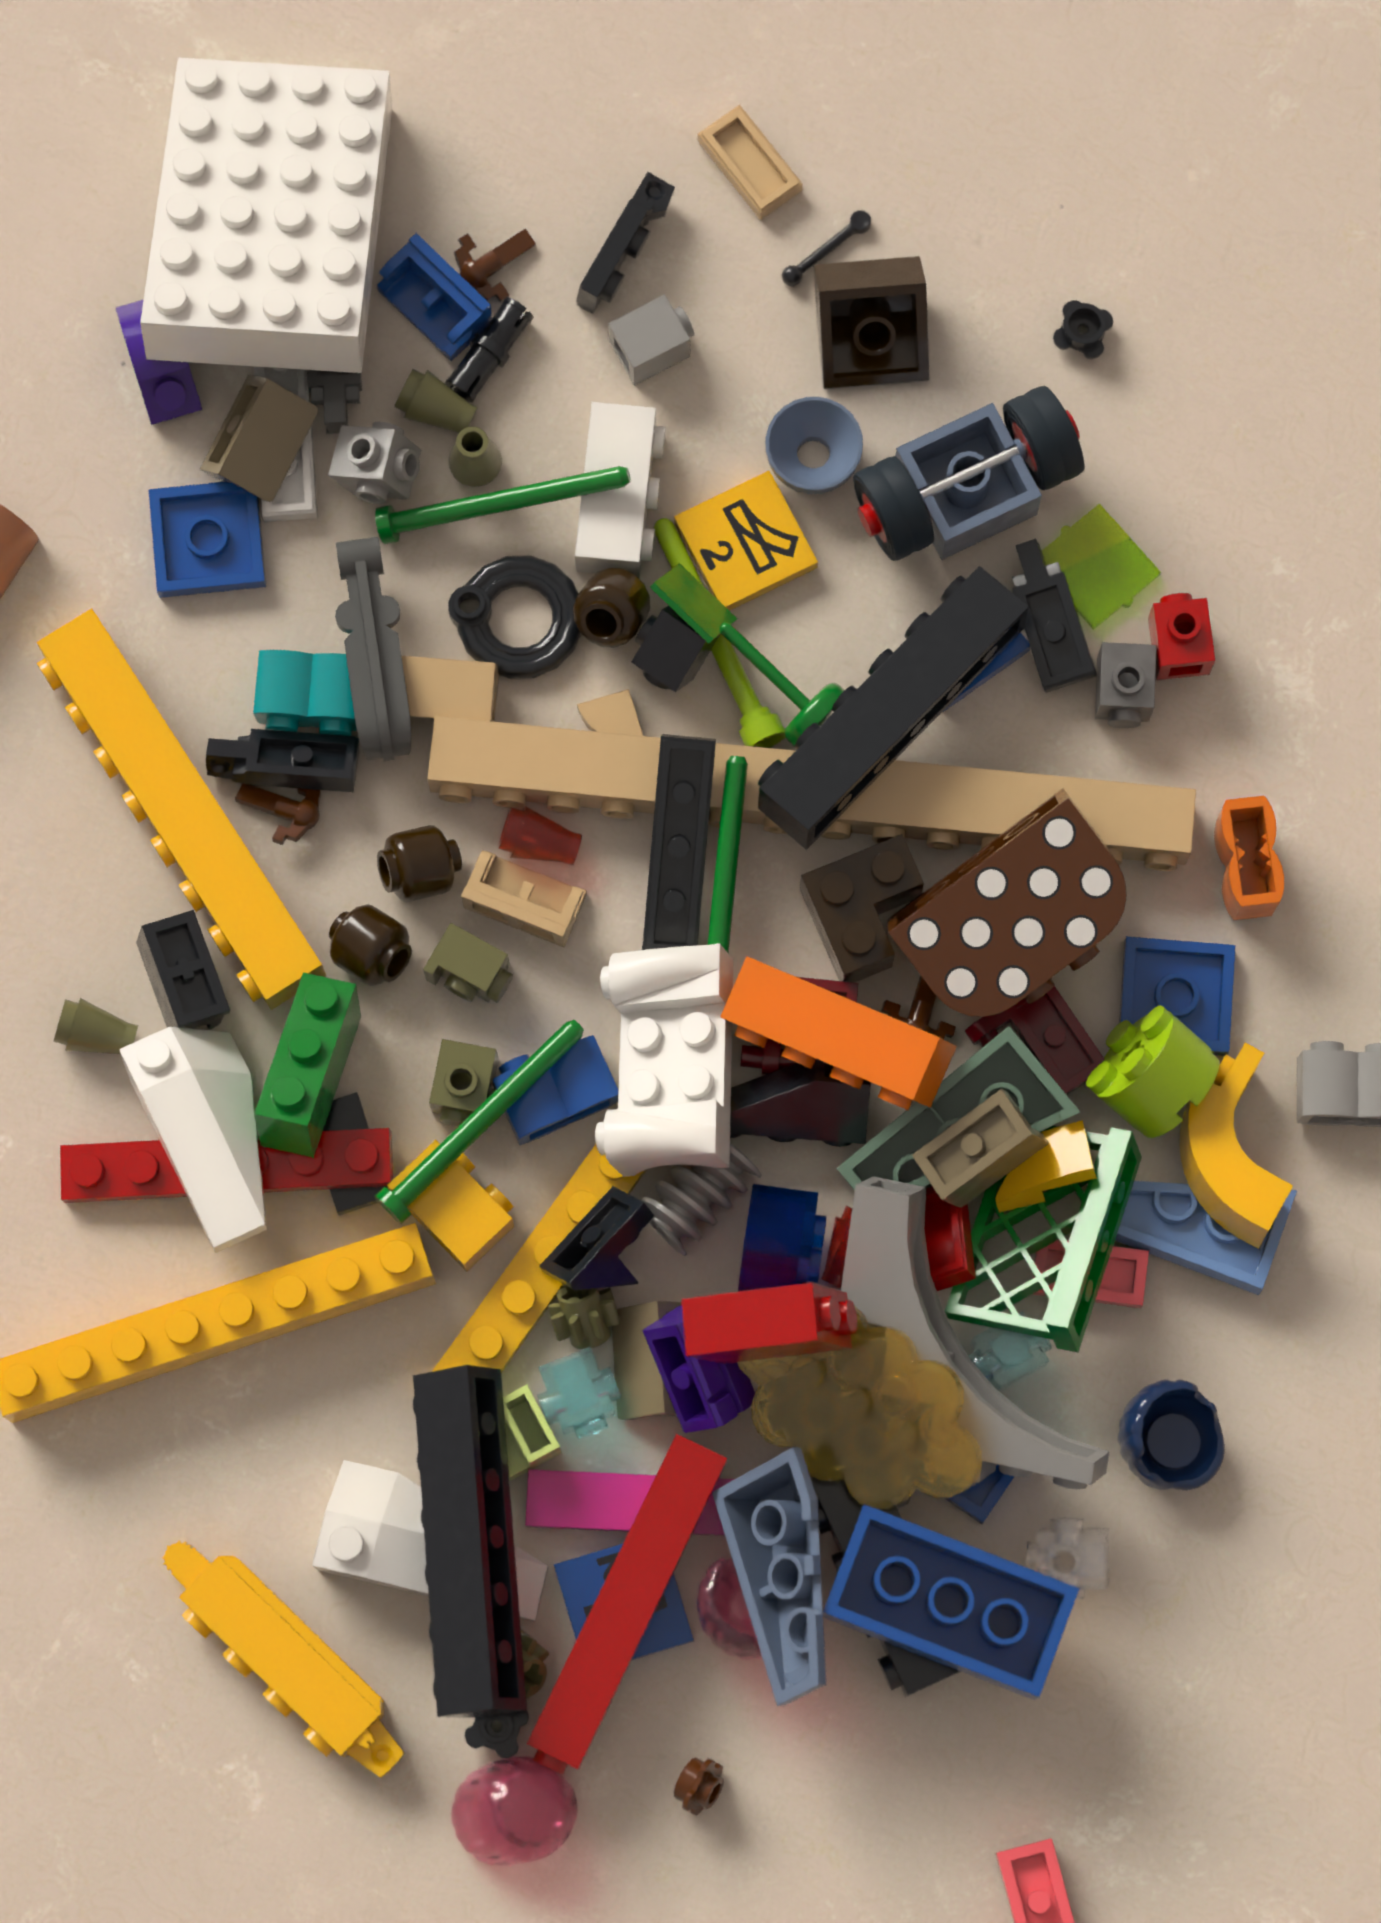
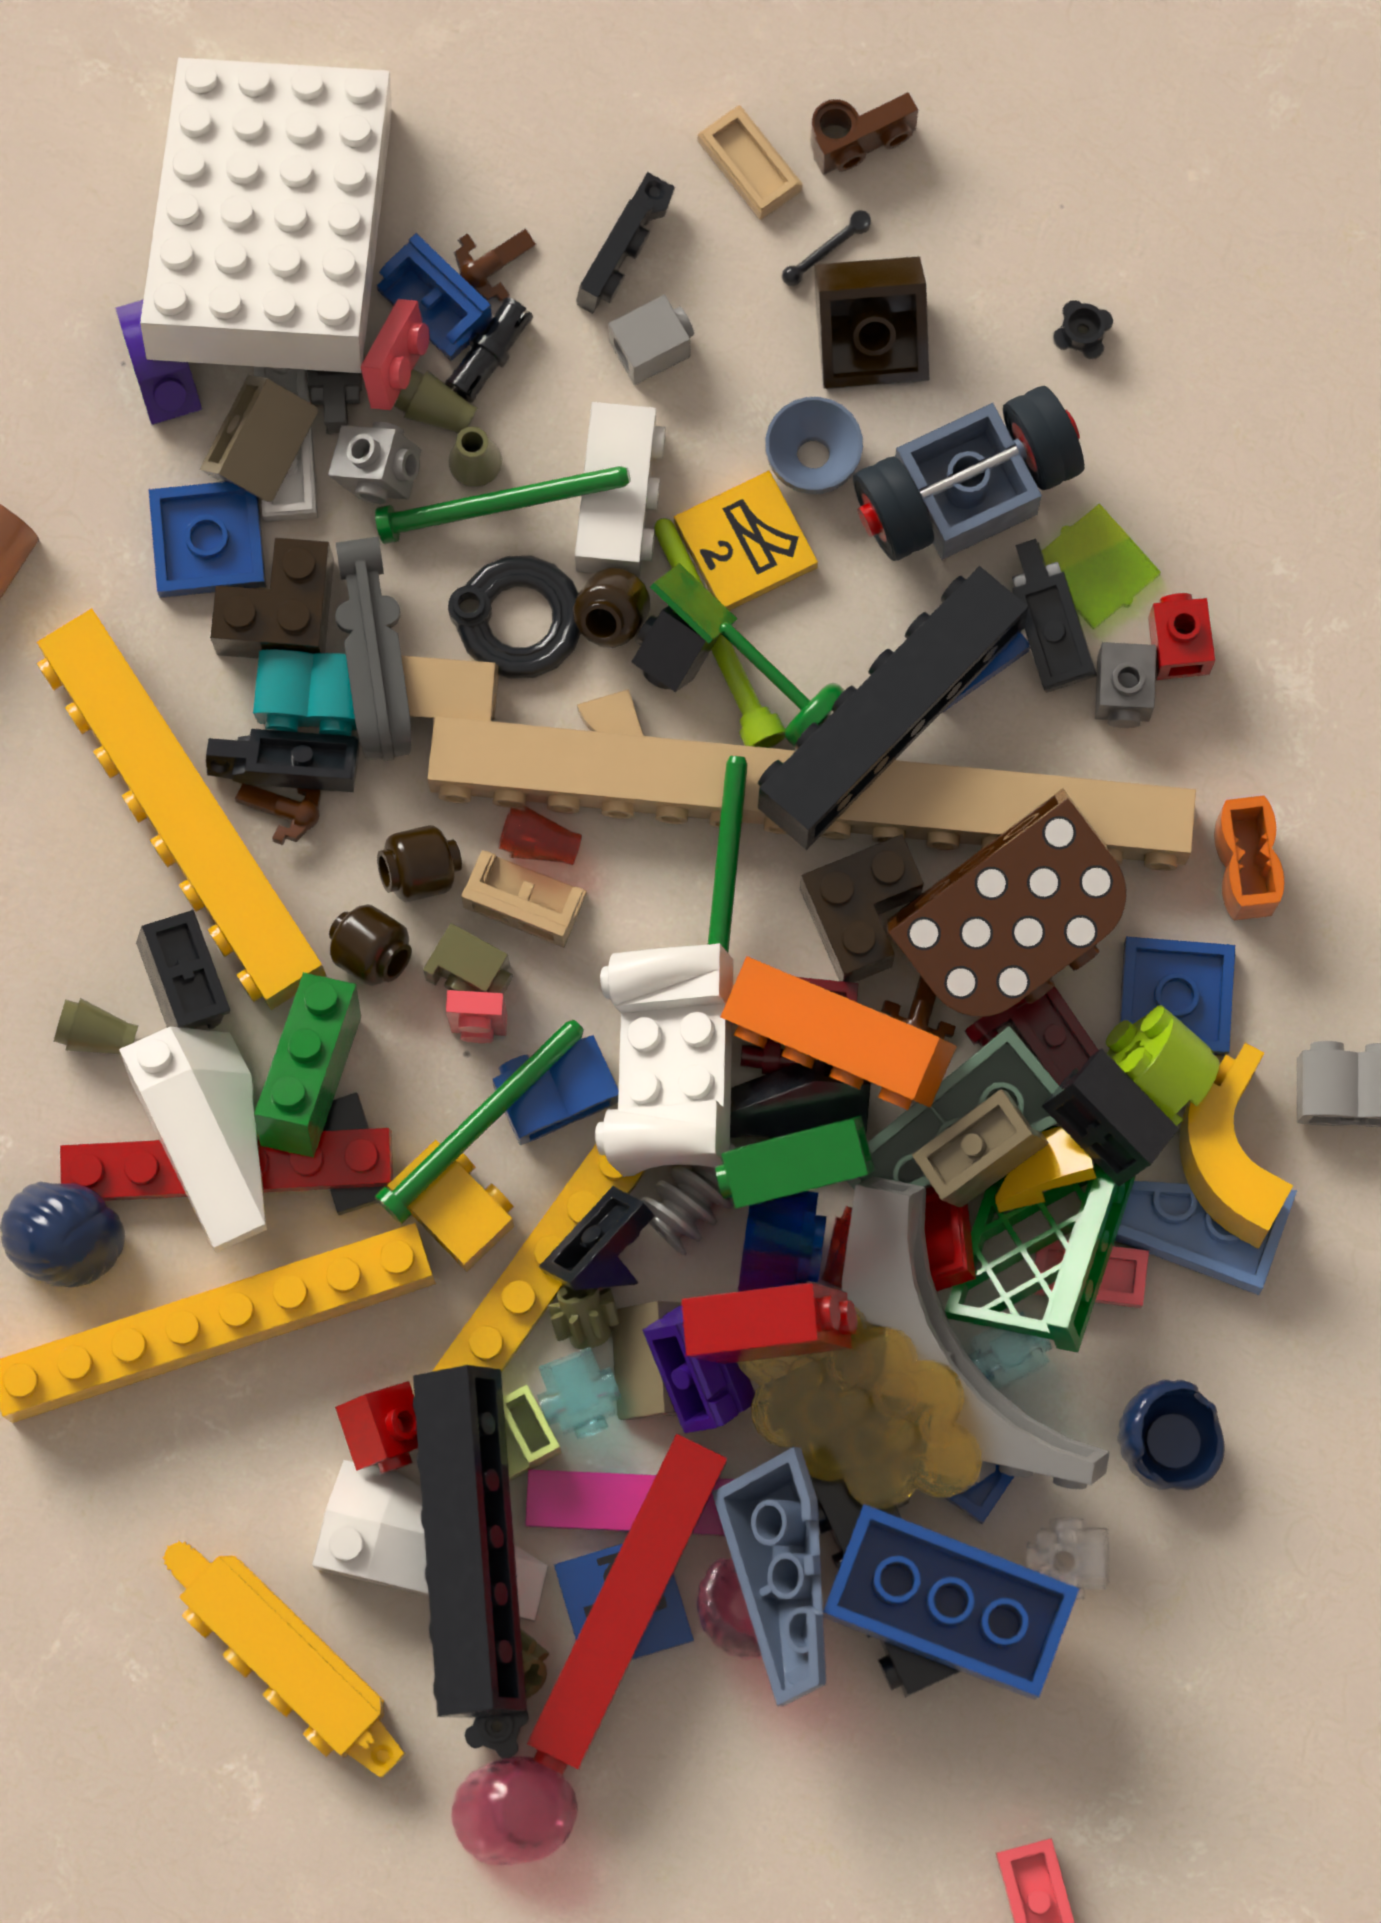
olive brick [429,1039,499,1127] -> none
black tile [642,734,716,950] -> none
reddish brown plate [674,1757,724,1816] -> none
none -> dark blue piece [0,1181,125,1287]
none -> dark brown brick [210,538,334,658]
none -> red brick [335,1381,418,1474]
none -> coral plate [360,299,429,410]
none -> coral plate [446,990,508,1043]
none -> green window [715,1116,875,1209]
none -> reddish brown plate [811,92,918,175]
none -> black hinge [1042,1048,1179,1186]

